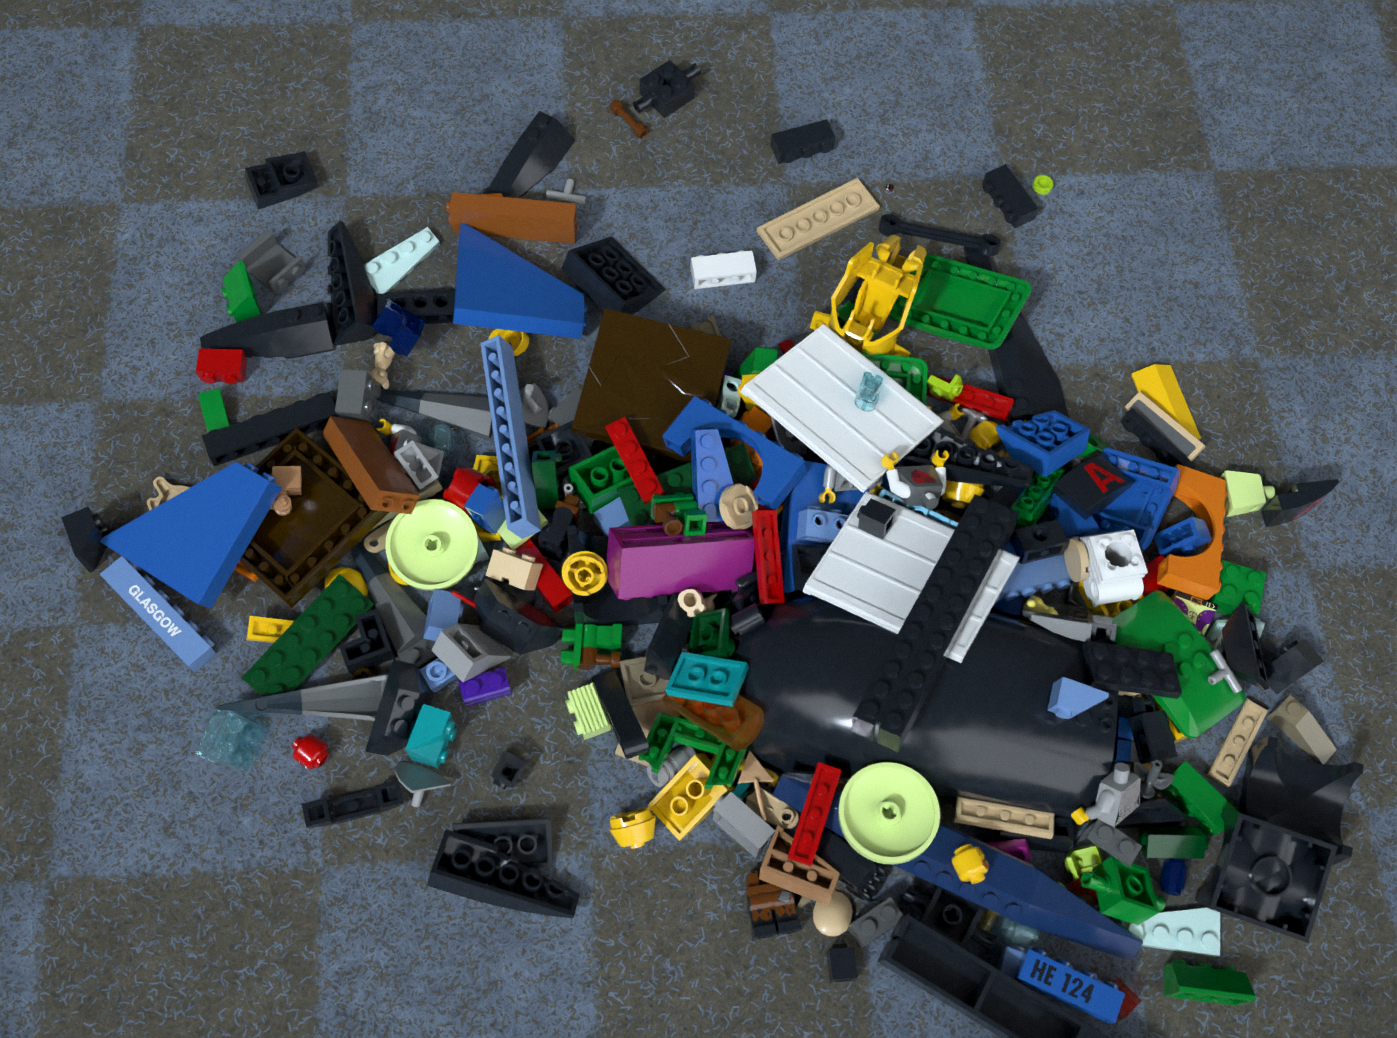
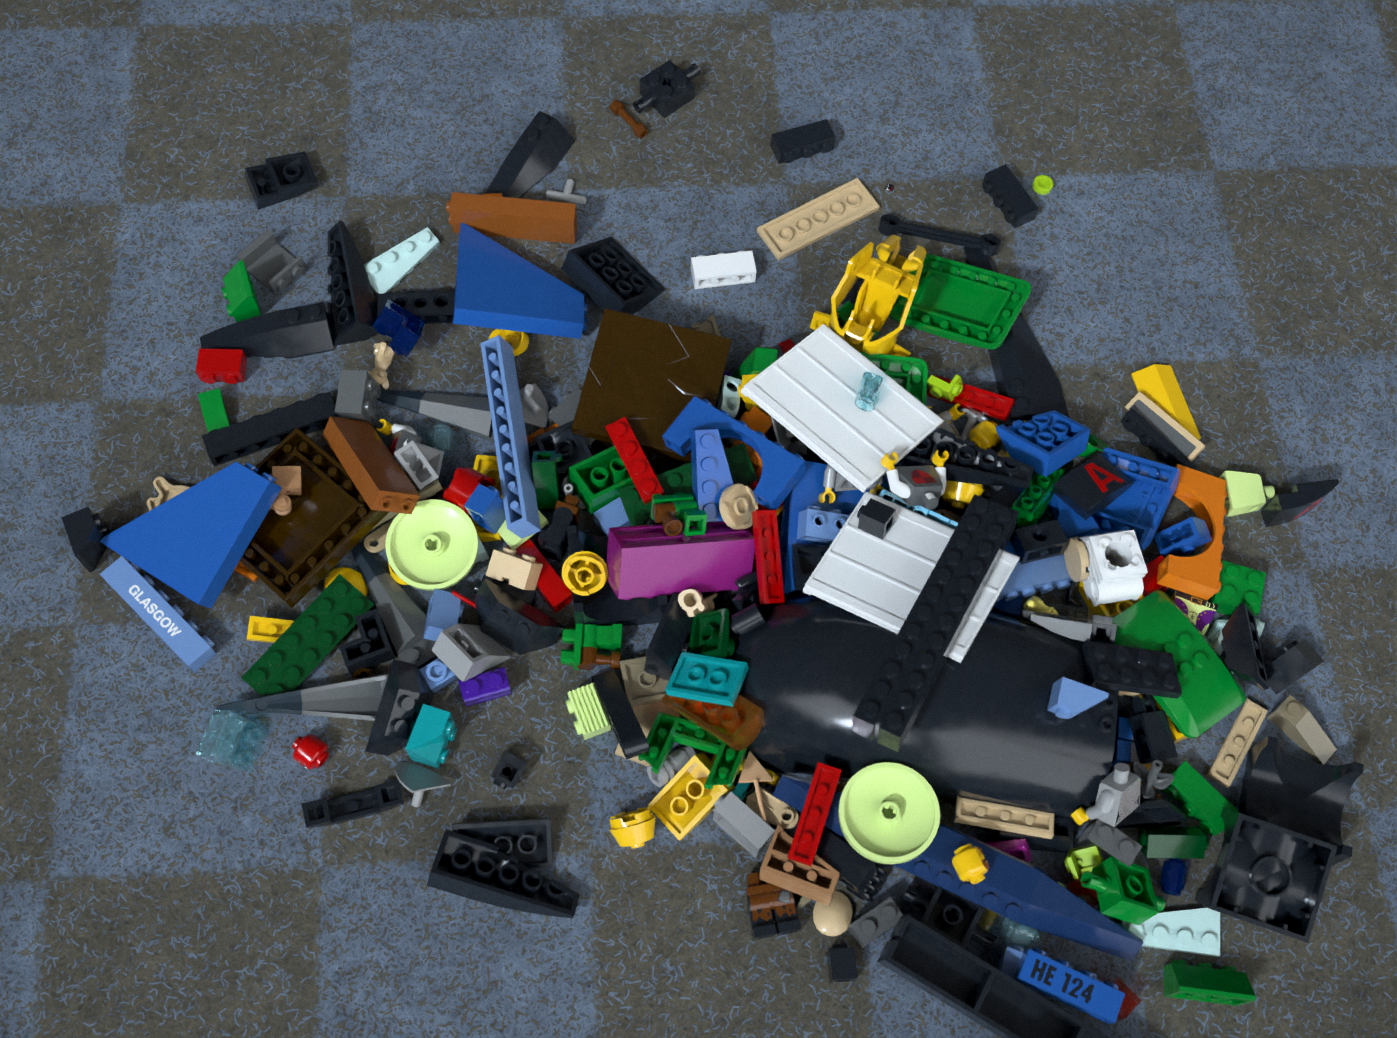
light grey piece [1208,649,1242,694] -> none

